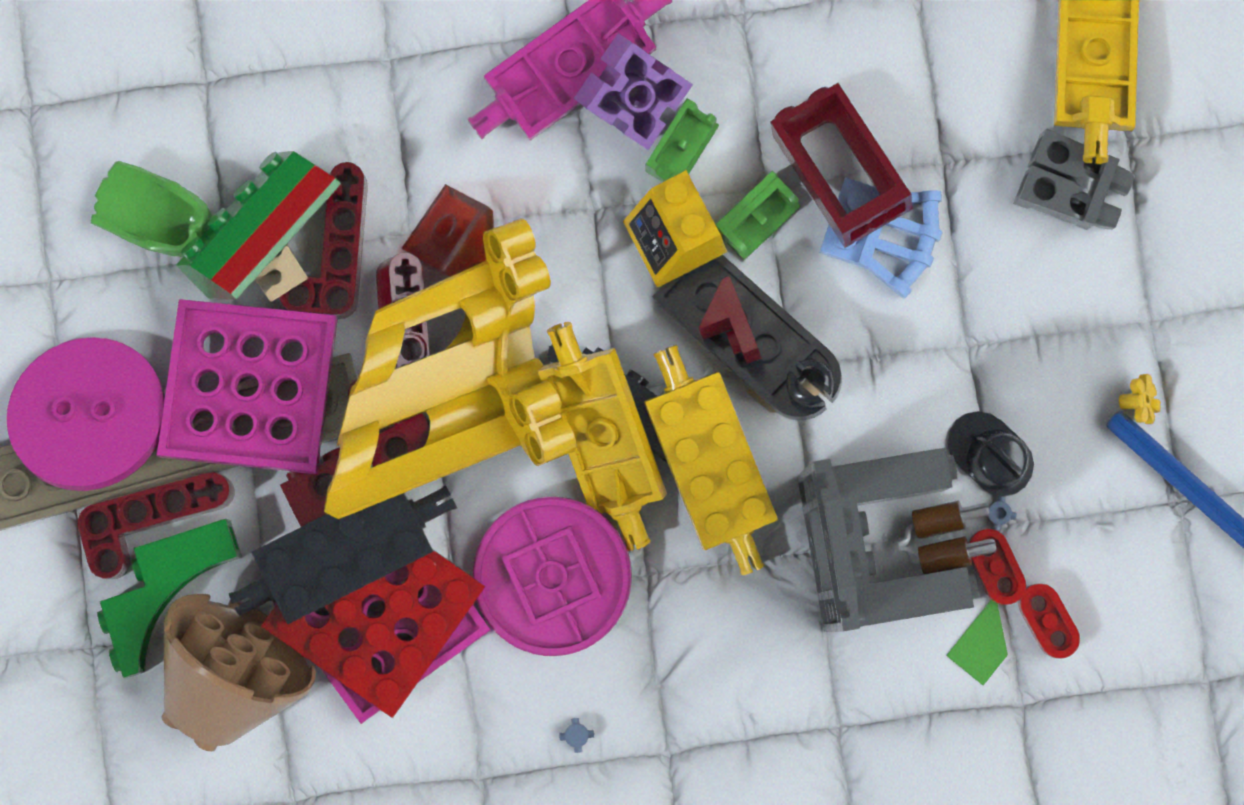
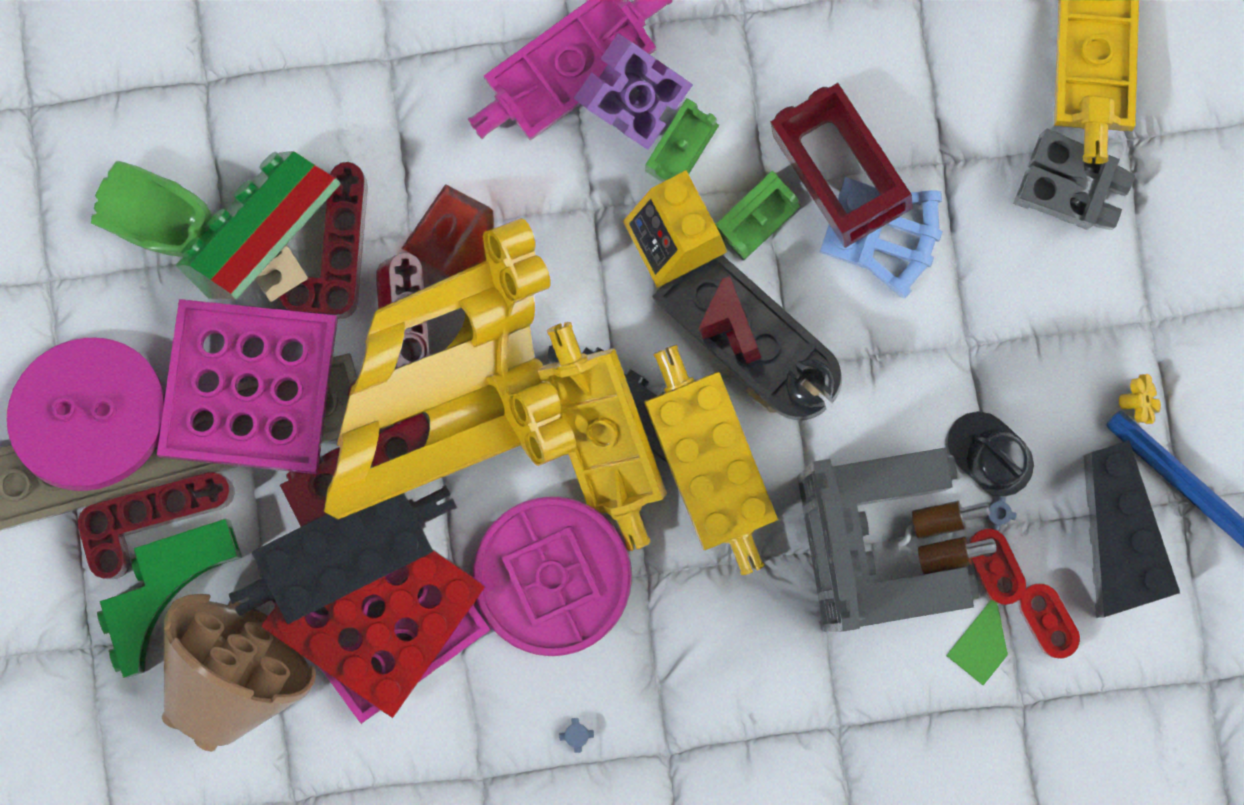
none -> black wedge [1083,440,1180,618]

